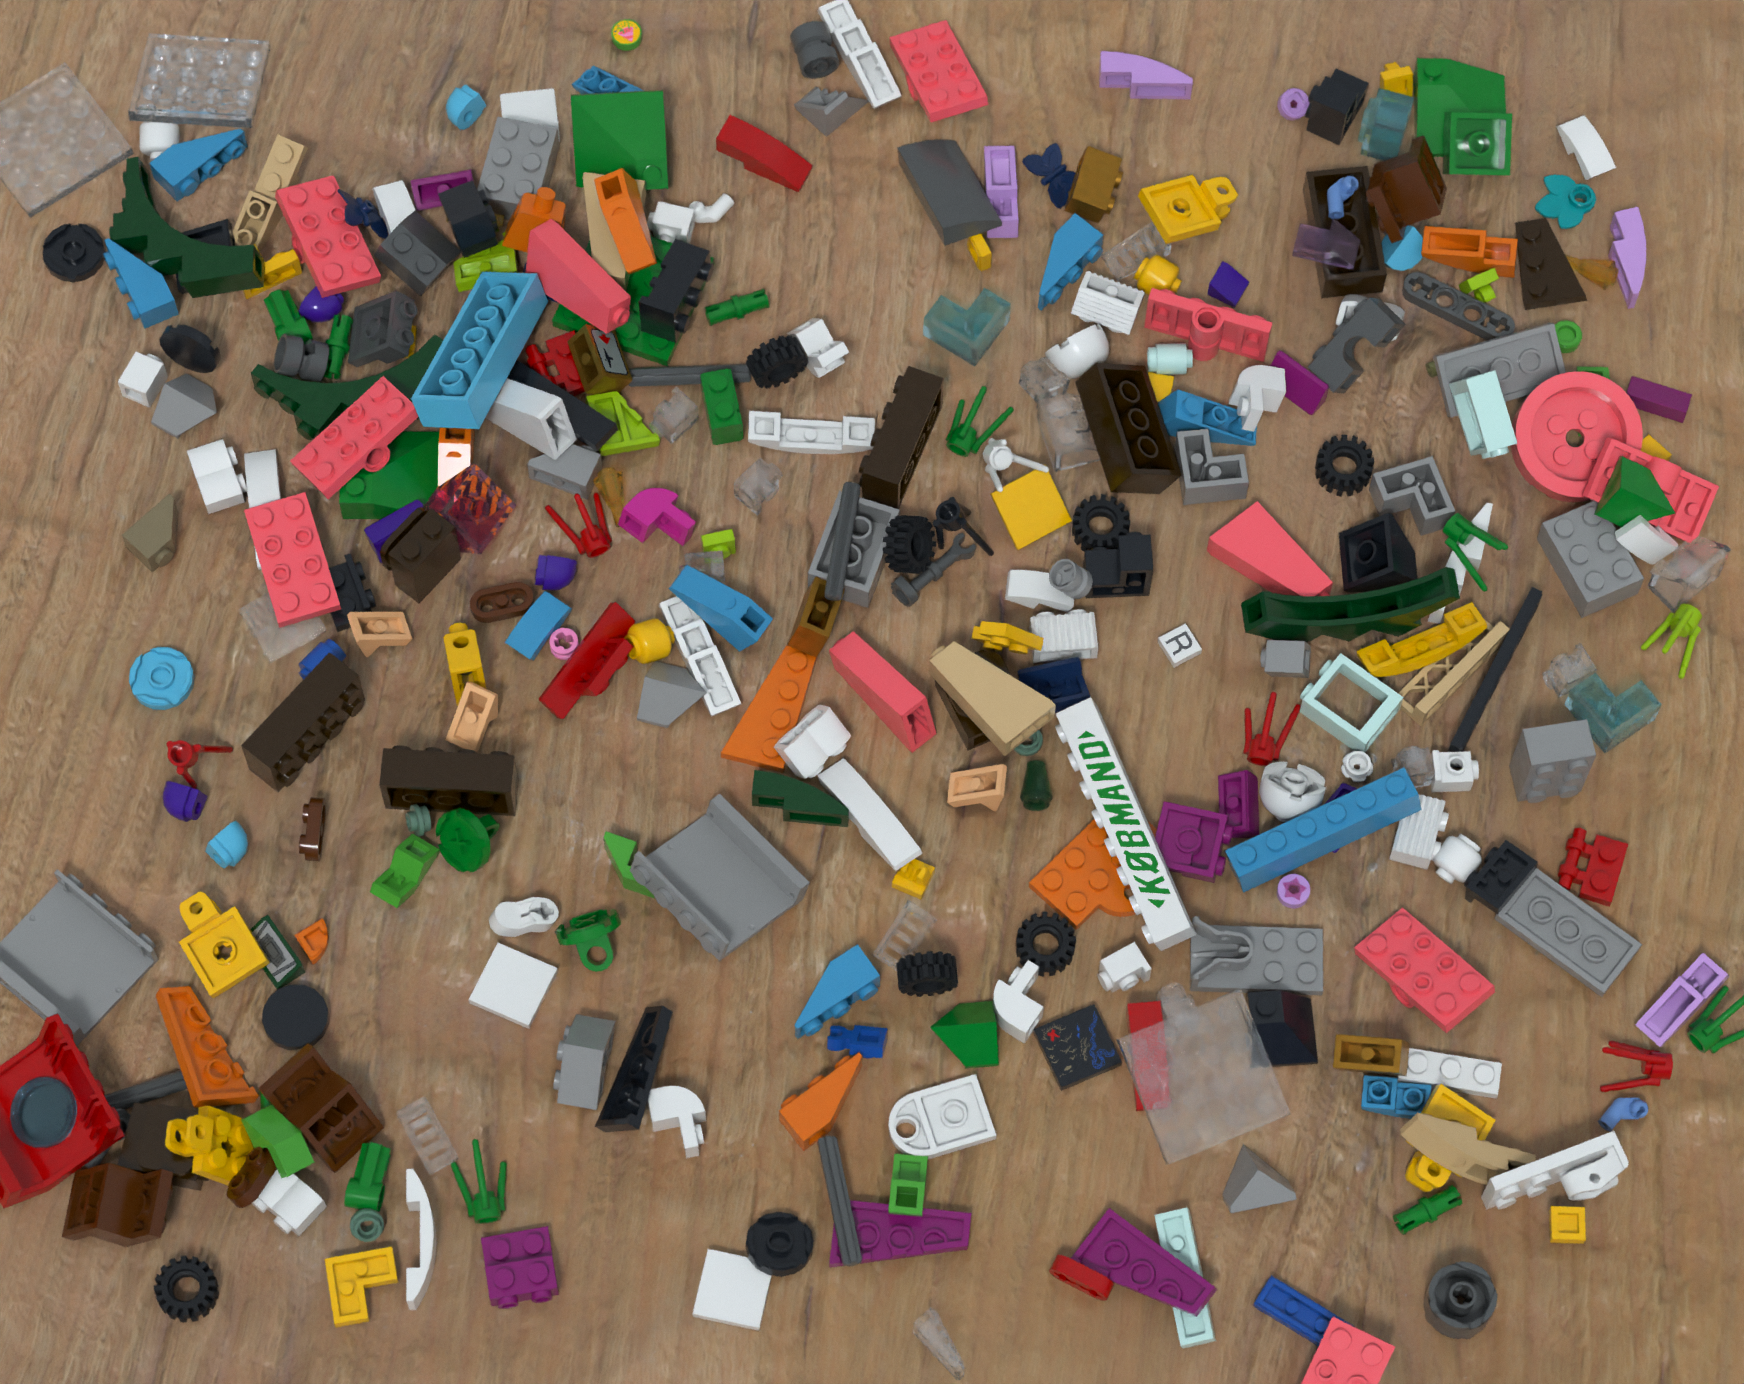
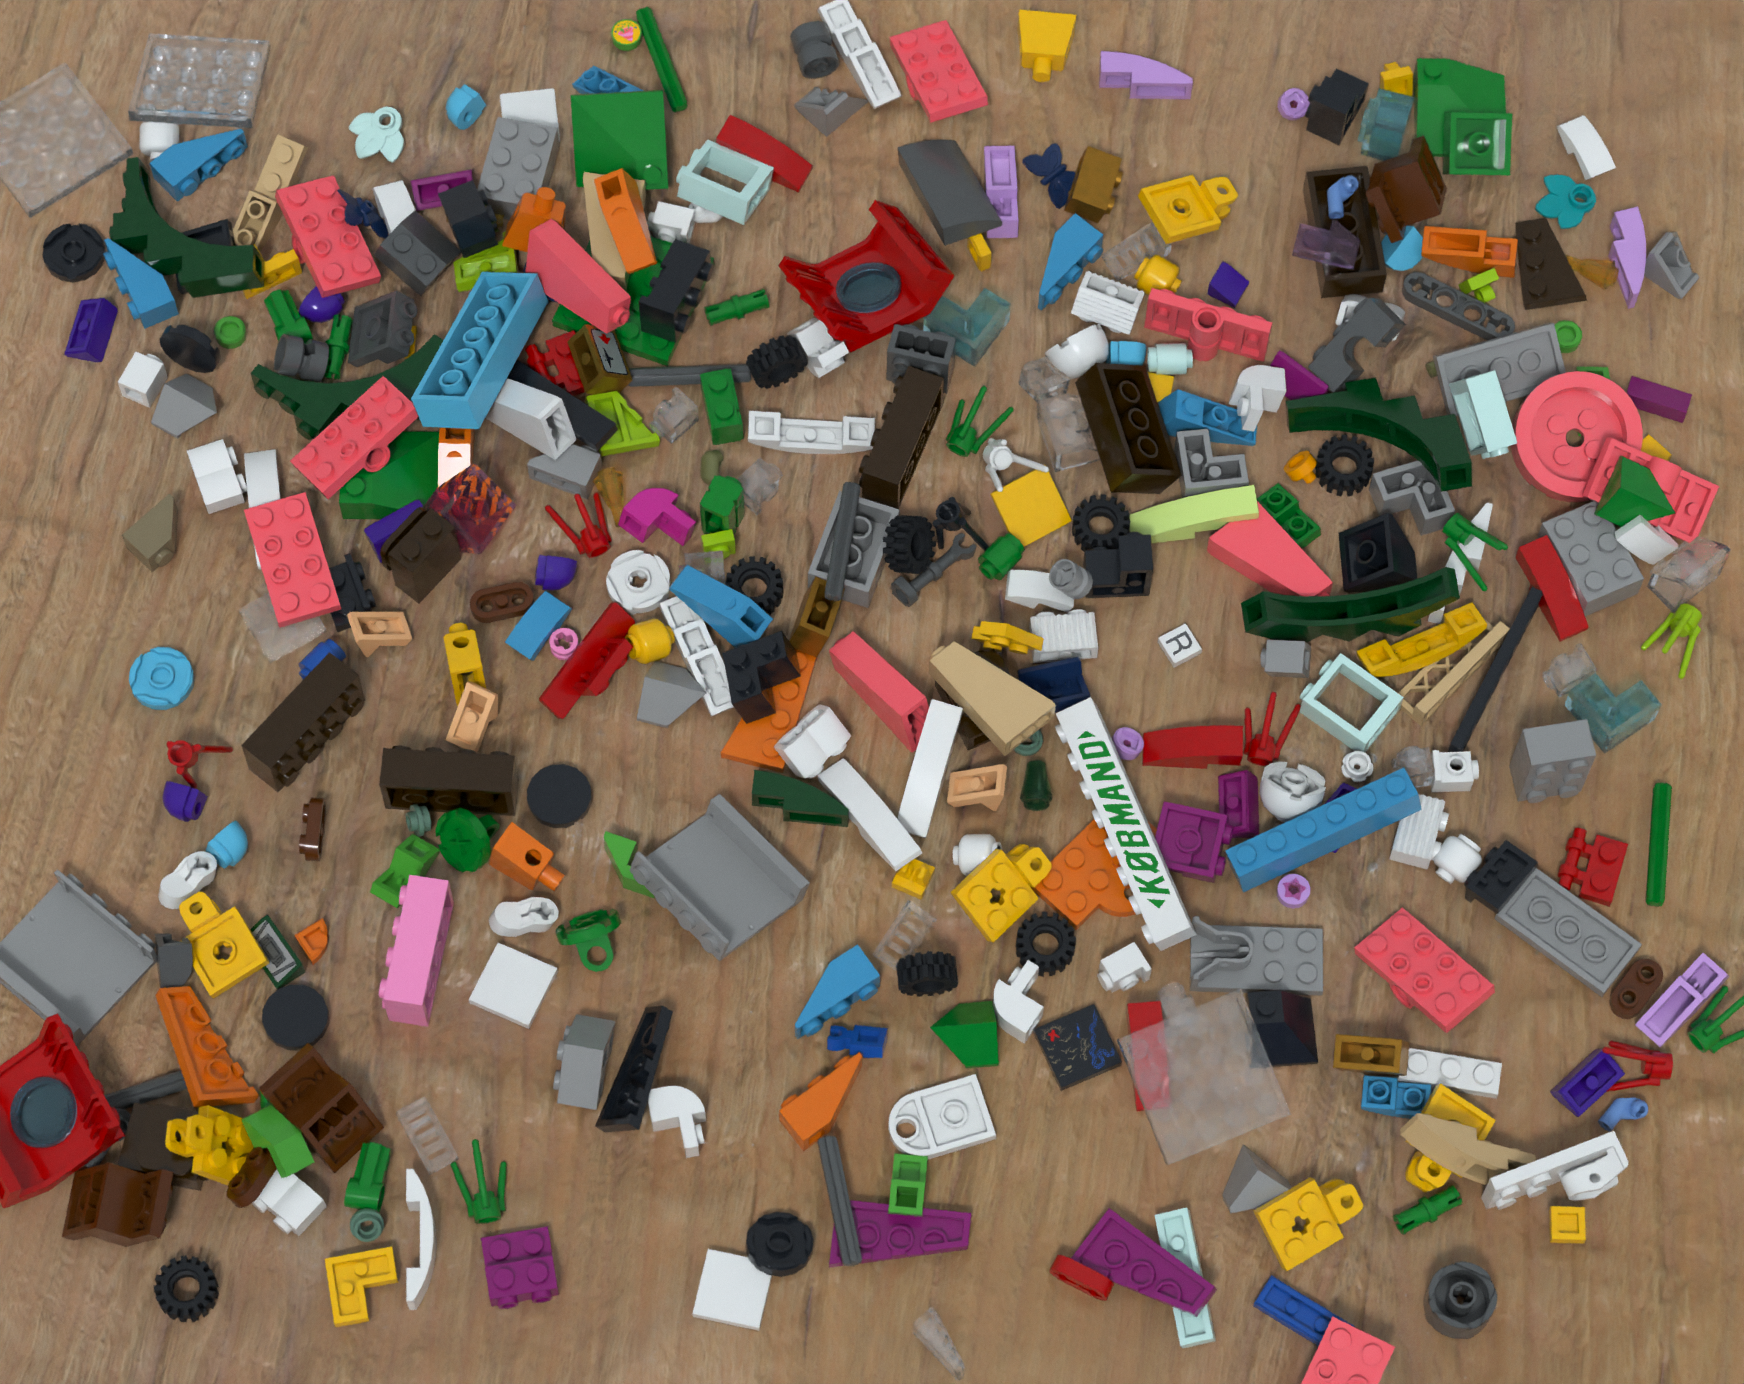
none -> dark purple slope [64,298,118,362]
none -> dark grey brick [155,933,193,988]
none -> white piece [158,851,217,909]
none -> bright green tile [214,316,247,349]
none -> light aqua plate [349,107,404,163]
none -> bright pink brick [379,875,454,1027]
none -> orange torso [489,822,565,892]
none -> black tile [527,764,592,828]
none -> white plate [606,550,671,615]
none -> green axle [636,7,687,113]
none -> light aqua window [676,140,774,225]
none -> olive arm [700,450,723,486]
none -> green brick [700,475,745,534]
none -> black brick [722,631,801,724]
none -> black tyre [725,556,783,615]
none -> red panel [778,200,955,353]
none -> dark grey brick [886,324,956,394]
none -> white slope [897,699,963,839]
none -> yellow plate [950,844,1052,943]
none -> white head [953,834,1002,876]
none -> green brick [978,533,1025,580]
none -> yellow torso [1018,9,1076,82]
none -> medium azure piece [1106,341,1146,365]
none -> lavender tile [1112,727,1144,760]
none -> yellowish green slope [1129,485,1259,543]
none -> red slope [1142,725,1243,769]
none -> yellow plate [1253,1177,1363,1271]
none -> green slope [1257,483,1321,549]
none -> light orange tile [1284,450,1317,484]
none -> dark green arch [1286,377,1472,492]
none -> red slope [1515,535,1589,642]
none -> dark purple slope [1550,1049,1625,1117]
none -> reddish brown plate [1609,959,1663,1019]
none -> light grey slope [1644,232,1699,299]
none -> green axle [1646,783,1672,907]

